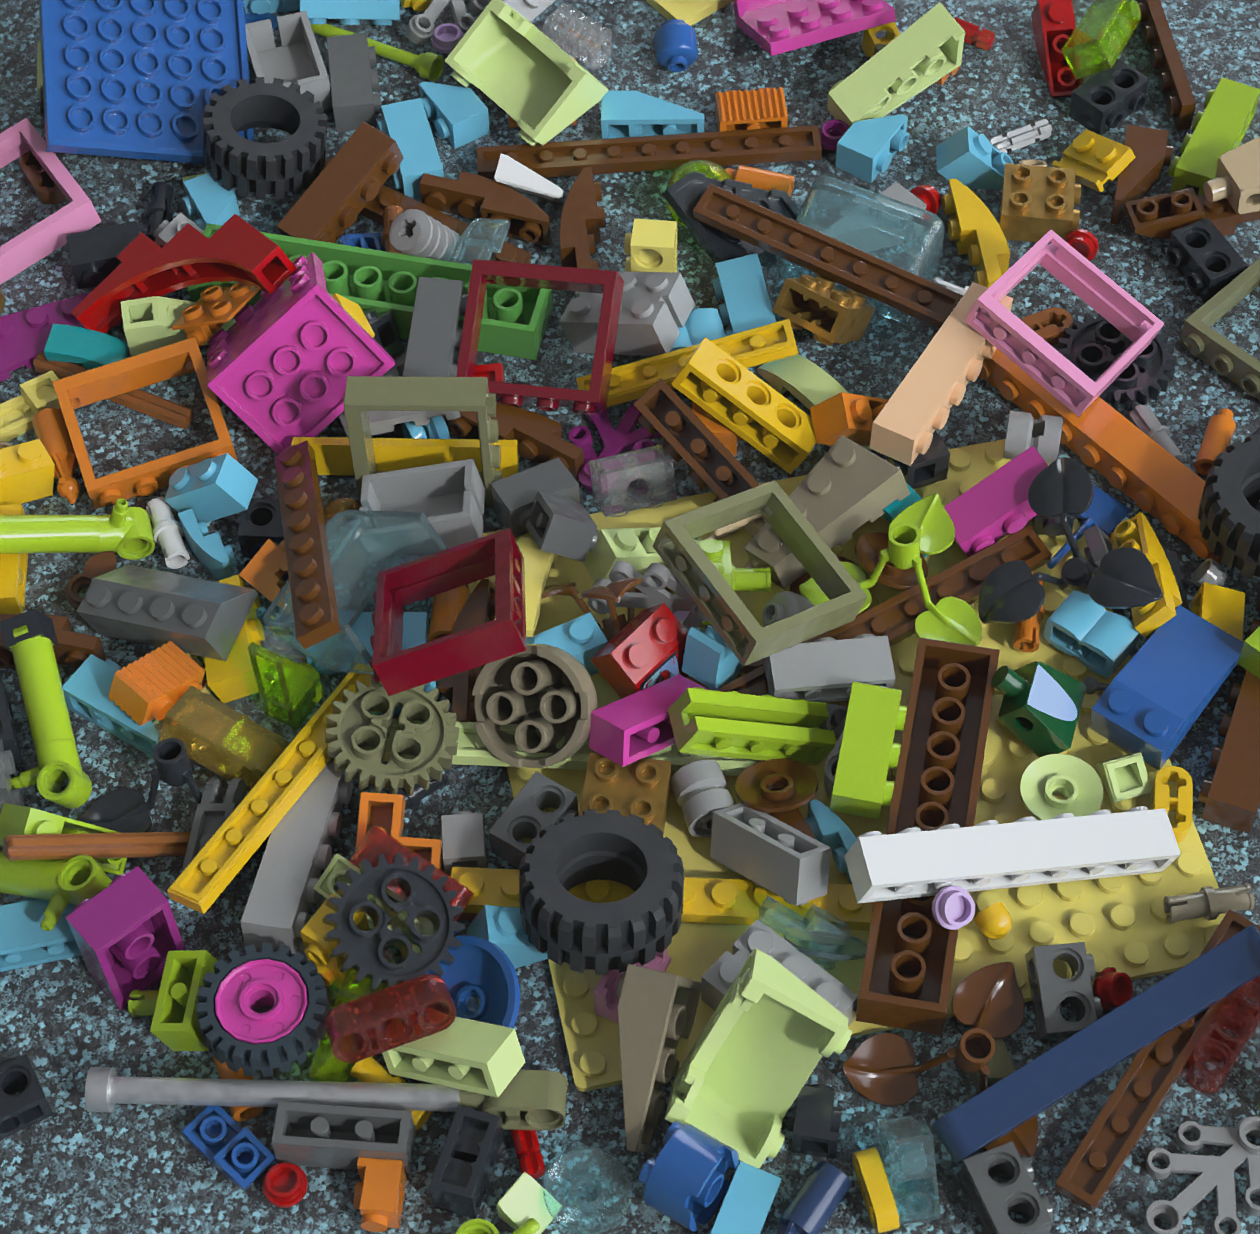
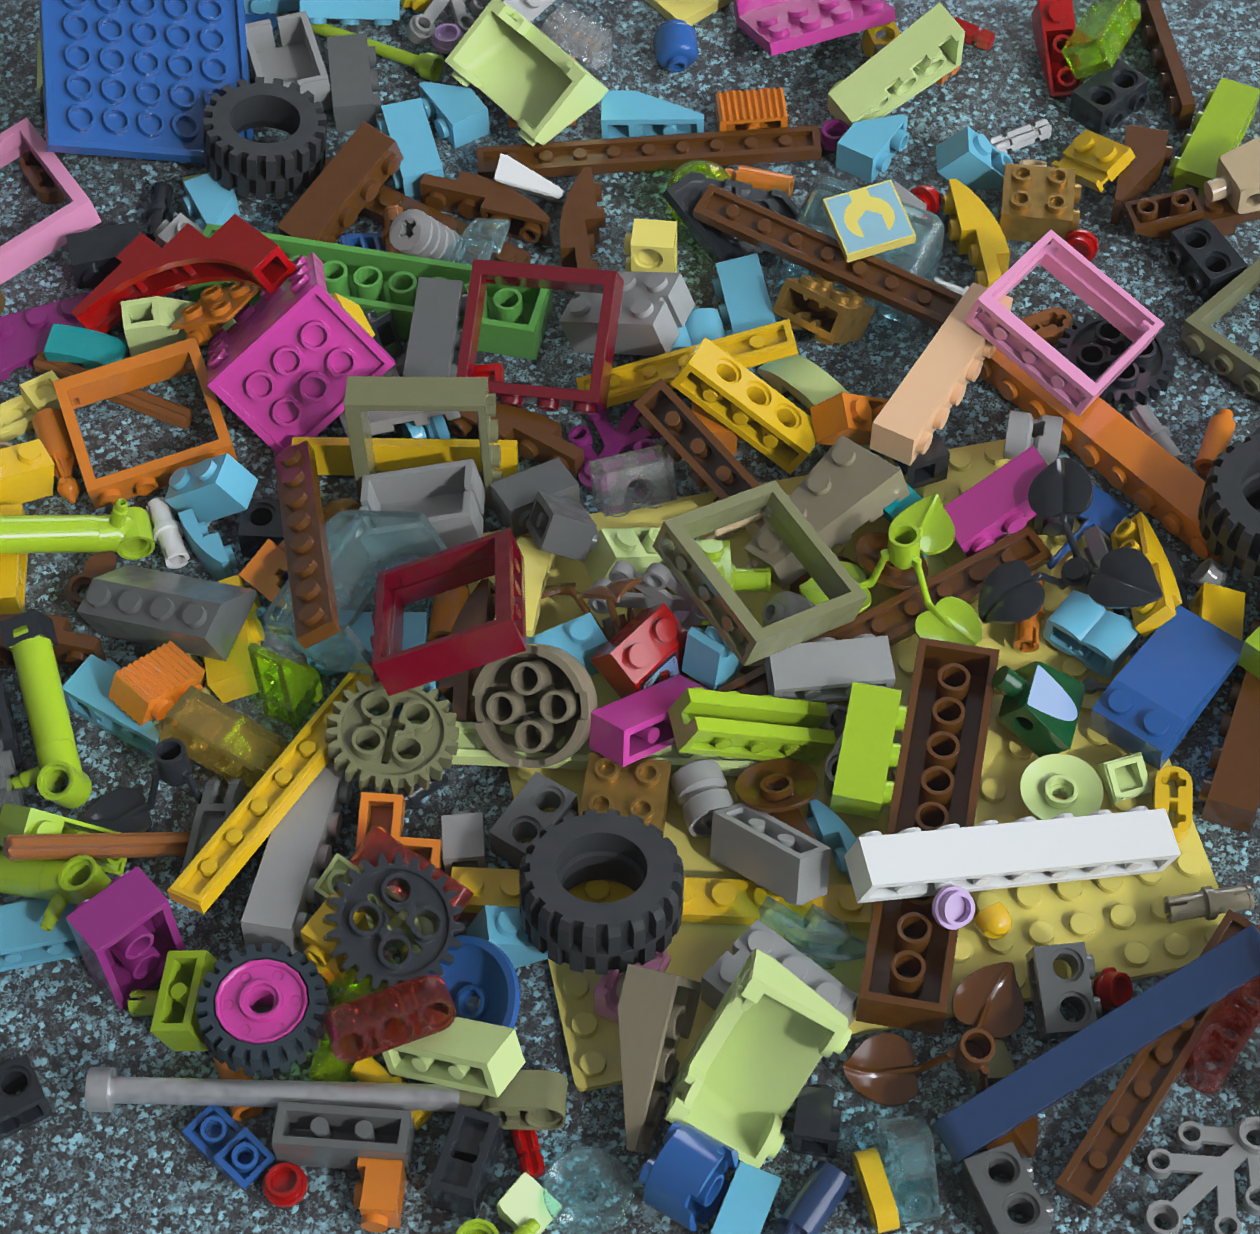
none -> tile [823,180,916,263]

